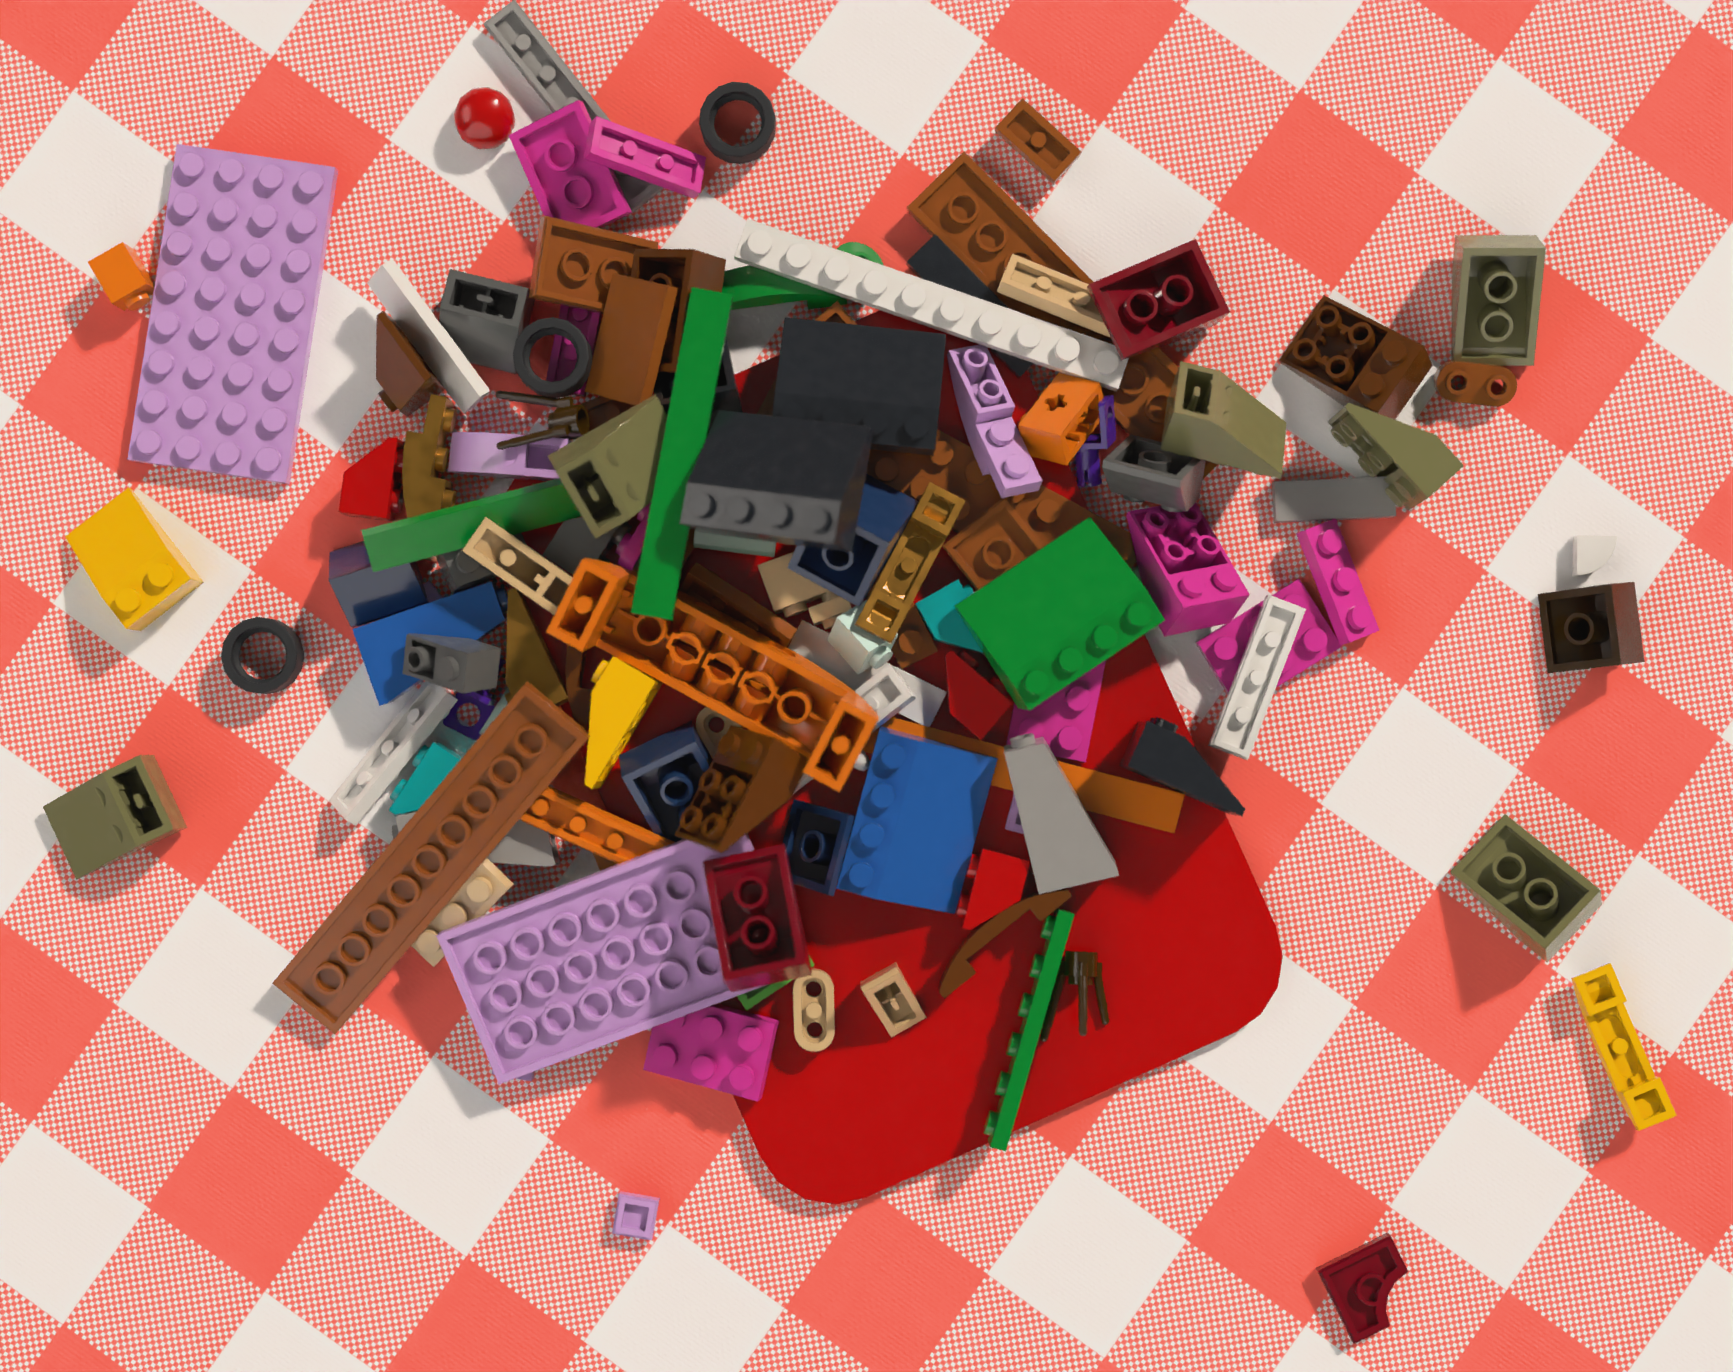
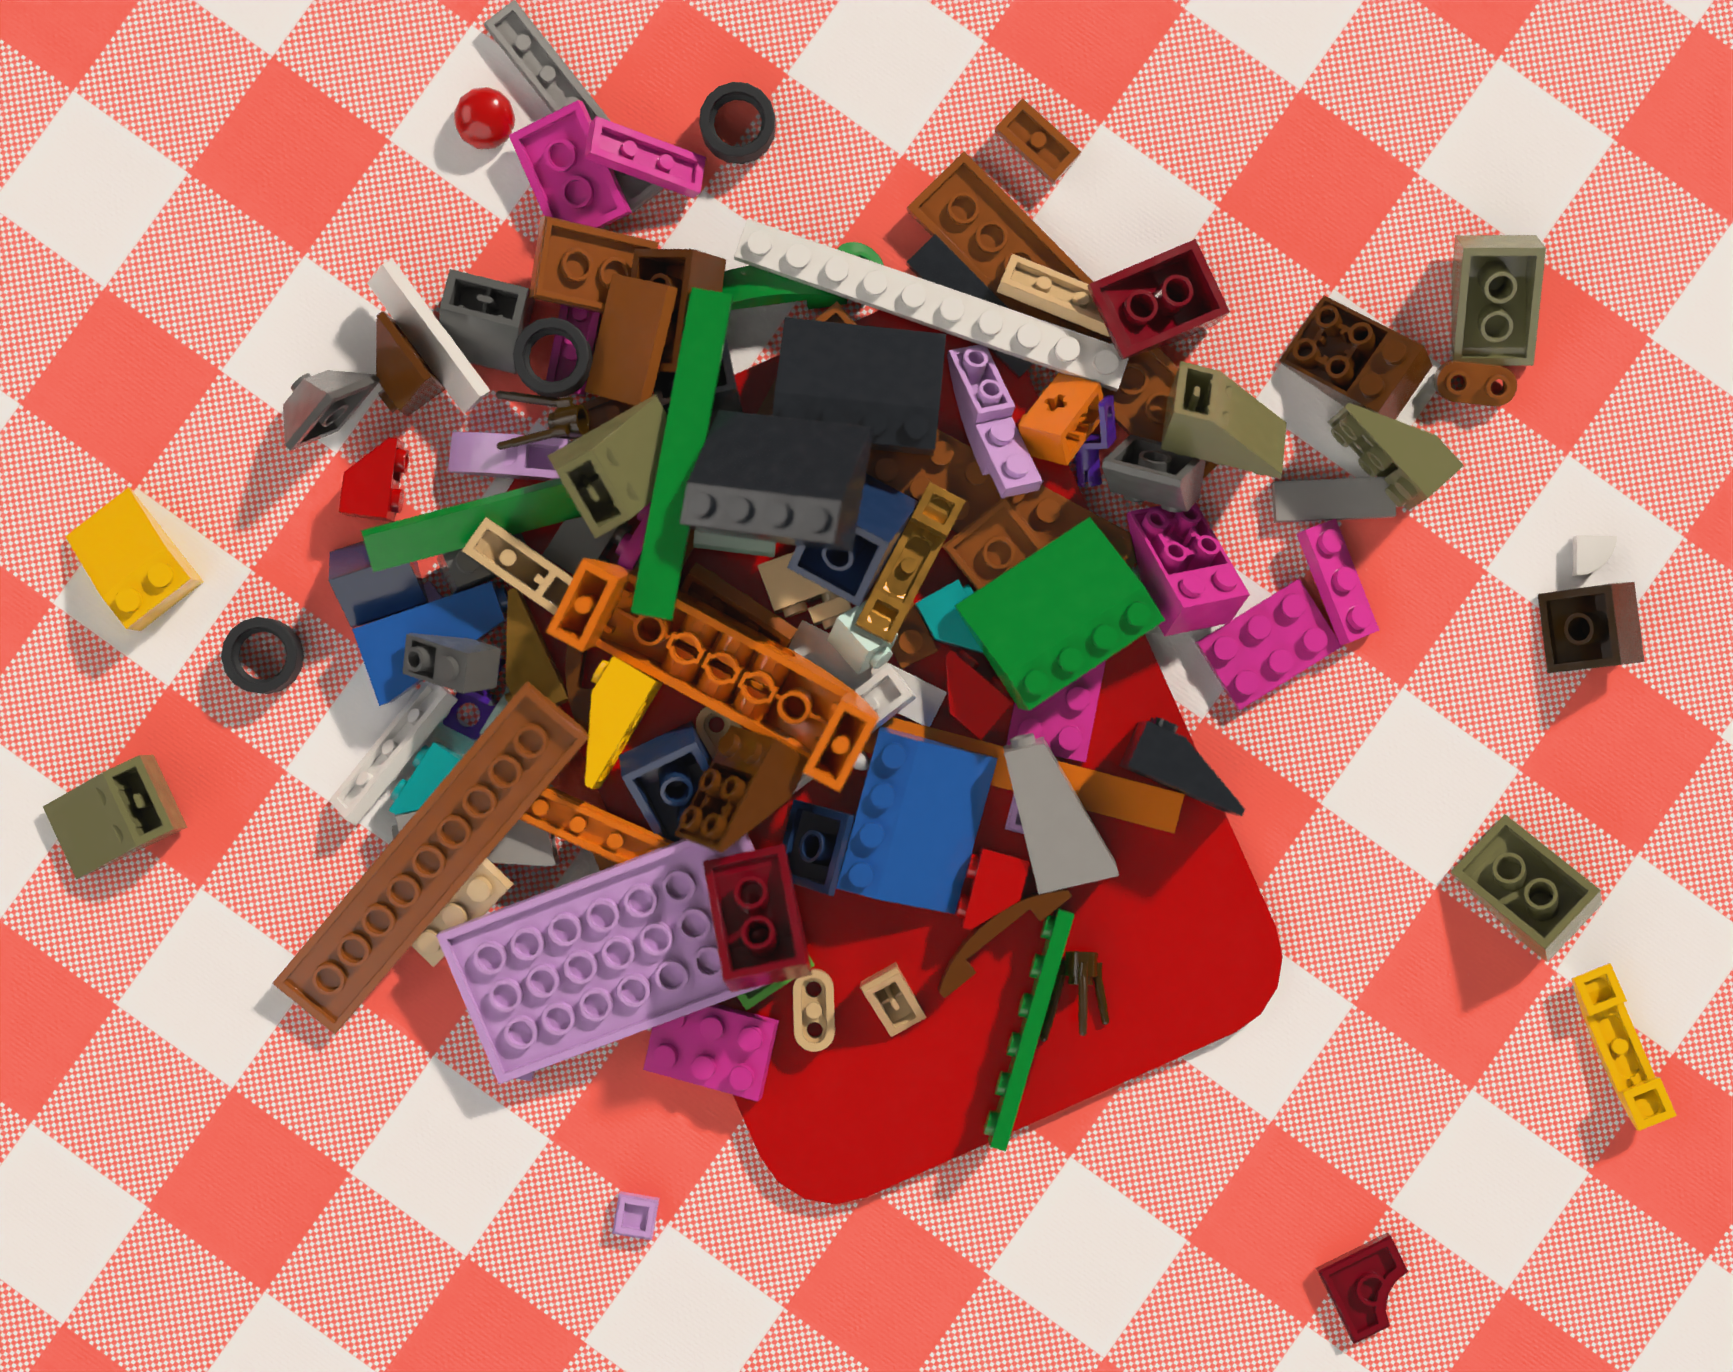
orange brick [88,242,155,311] -> none
lavender plate [127,144,338,485] -> none
pearl gold slope [402,394,457,562] -> none
white tile [1208,594,1306,760] -> none
none -> dark grey slope [283,370,381,451]

